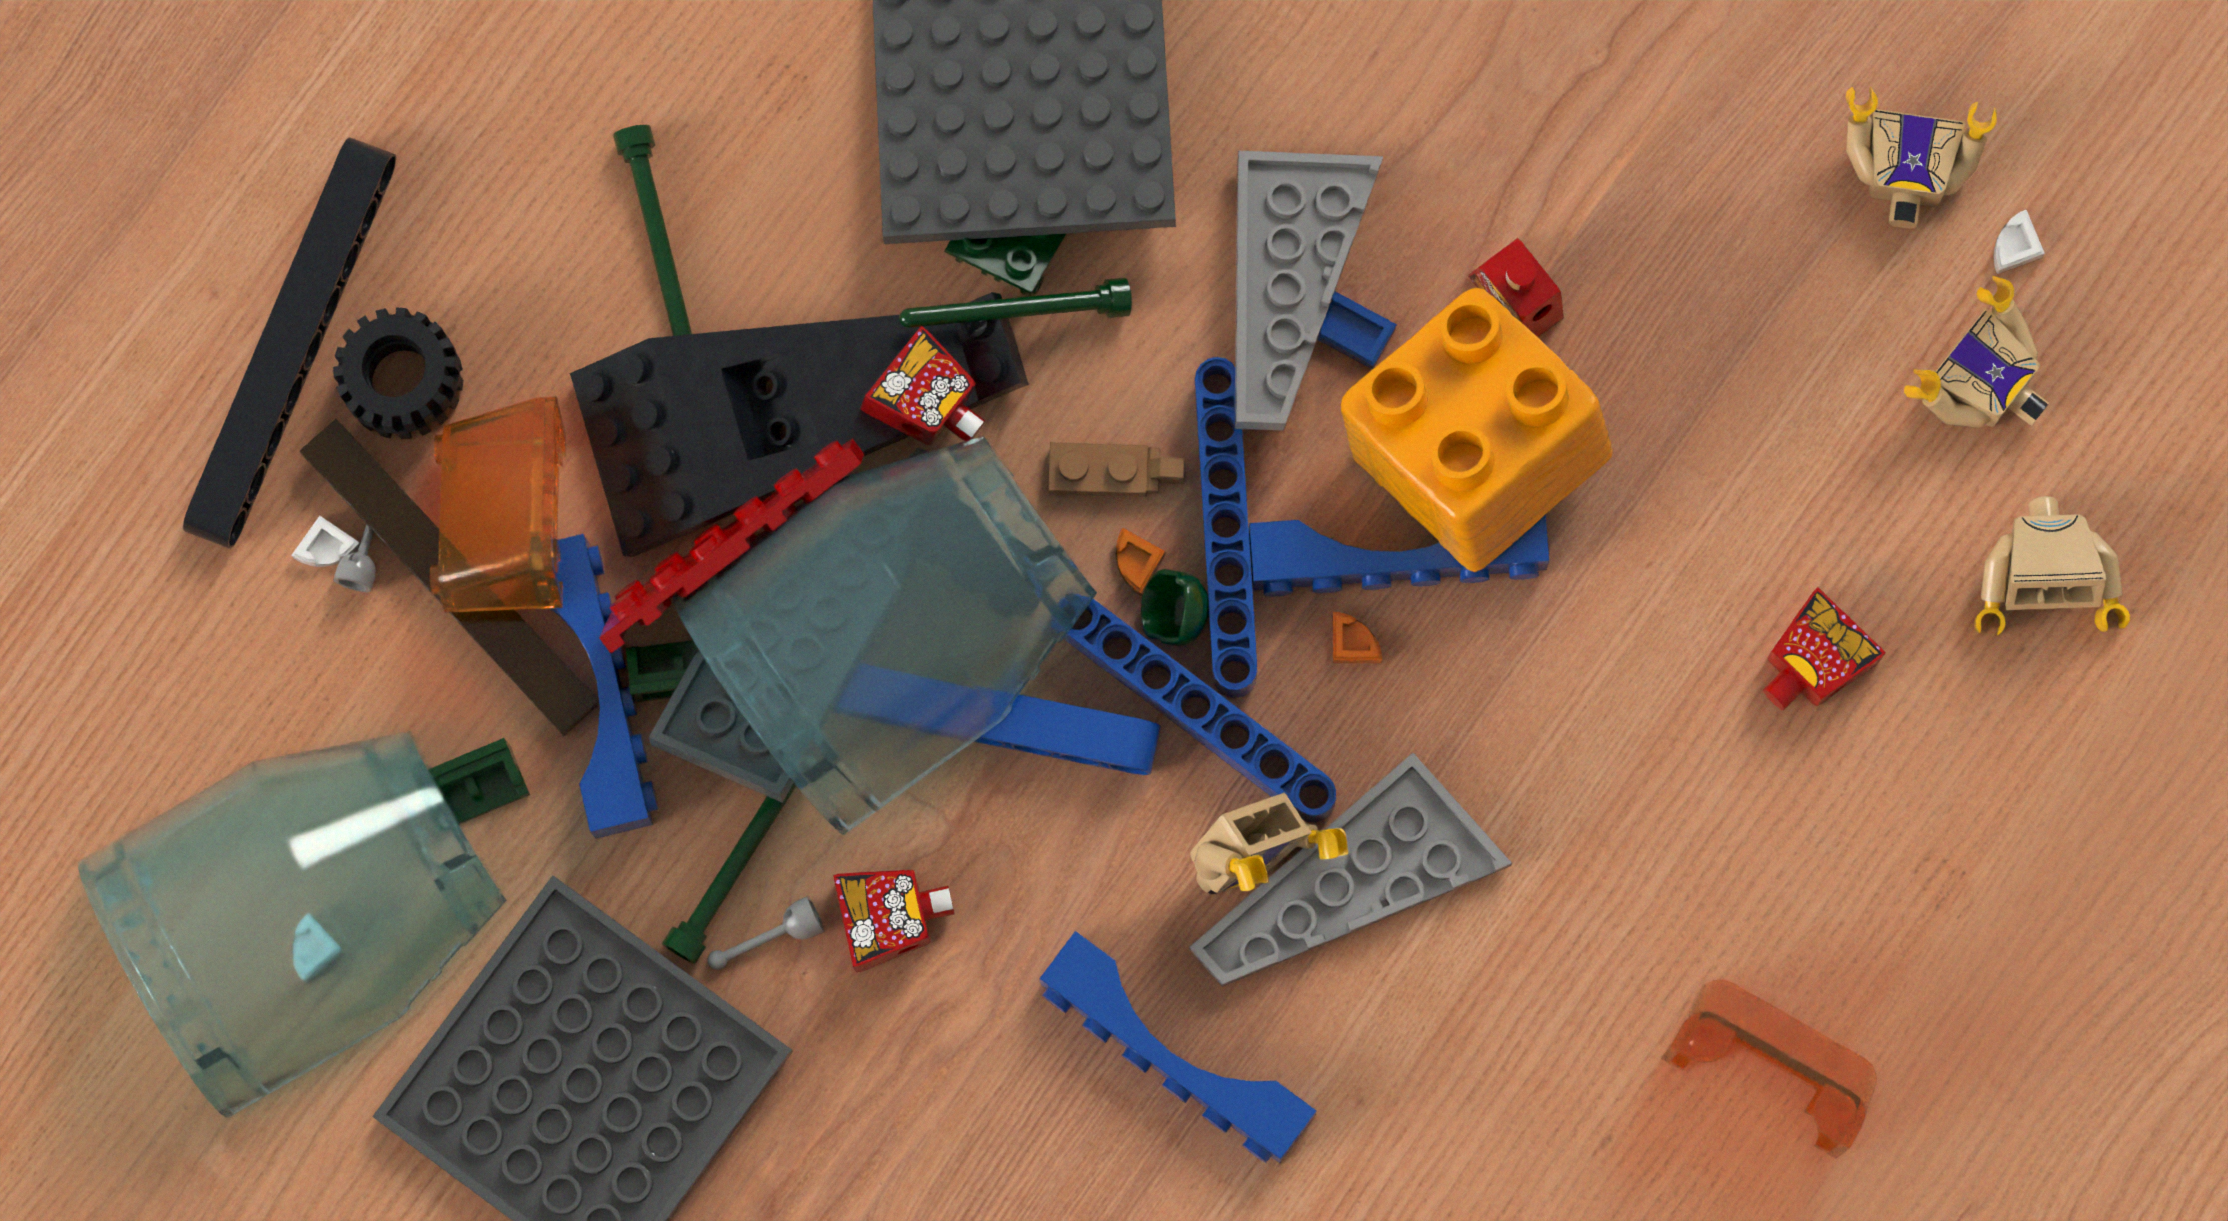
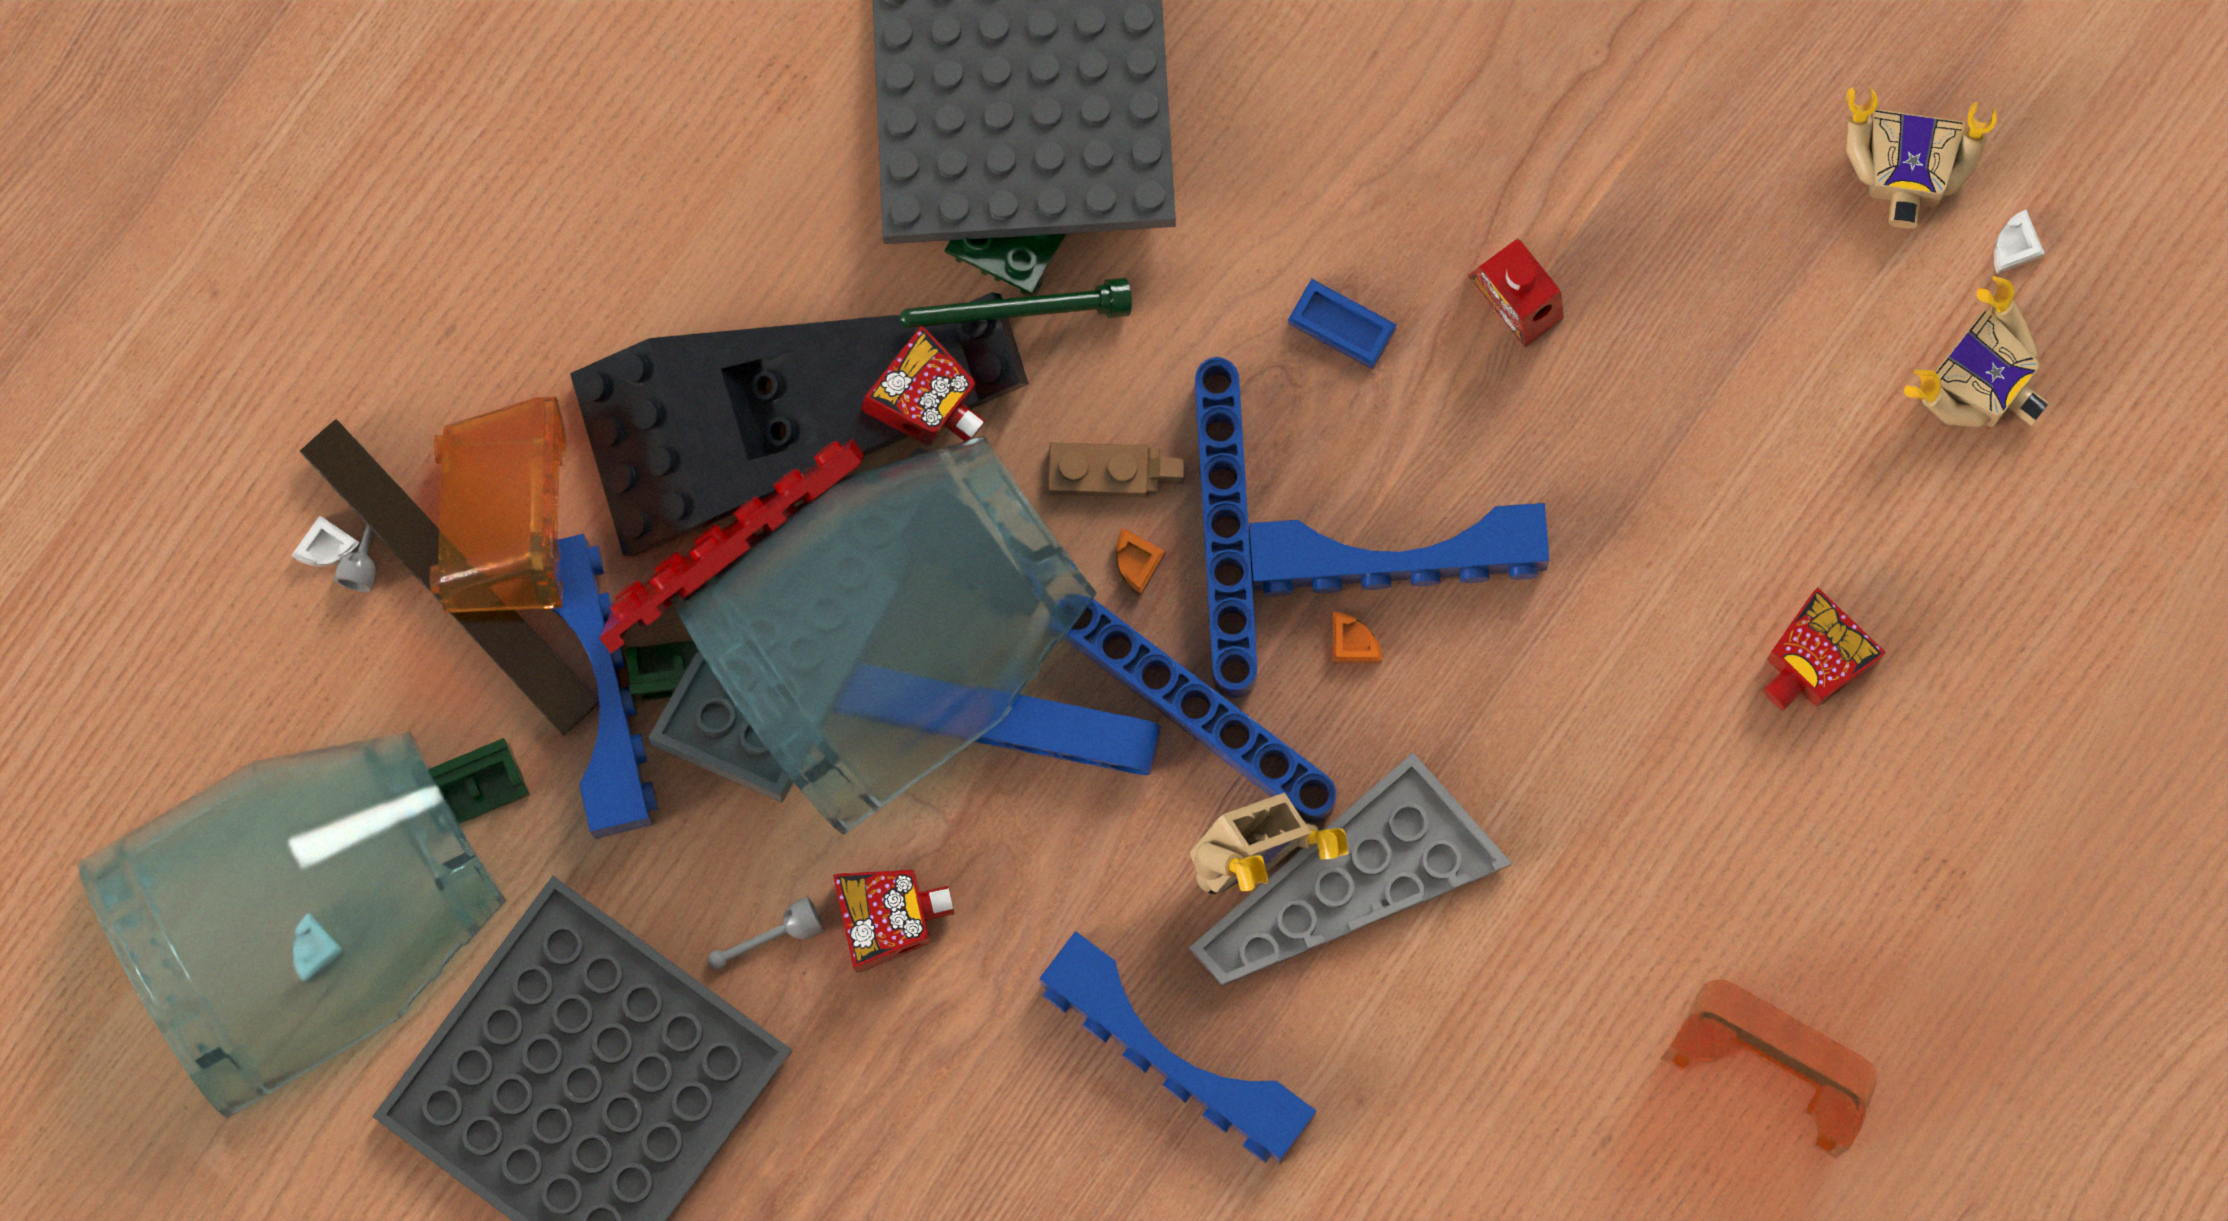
black beam [183,137,396,548] -> none
black tyre [333,307,464,439] -> none
dark green piece [613,125,692,336] -> none
dark green piece [662,758,810,965] -> none
dark green hair [1140,569,1209,646] -> none
light grey wing [1235,151,1383,431] -> none
light orange brick [1340,288,1613,572] -> none
tan torso [1974,496,2130,635] -> none

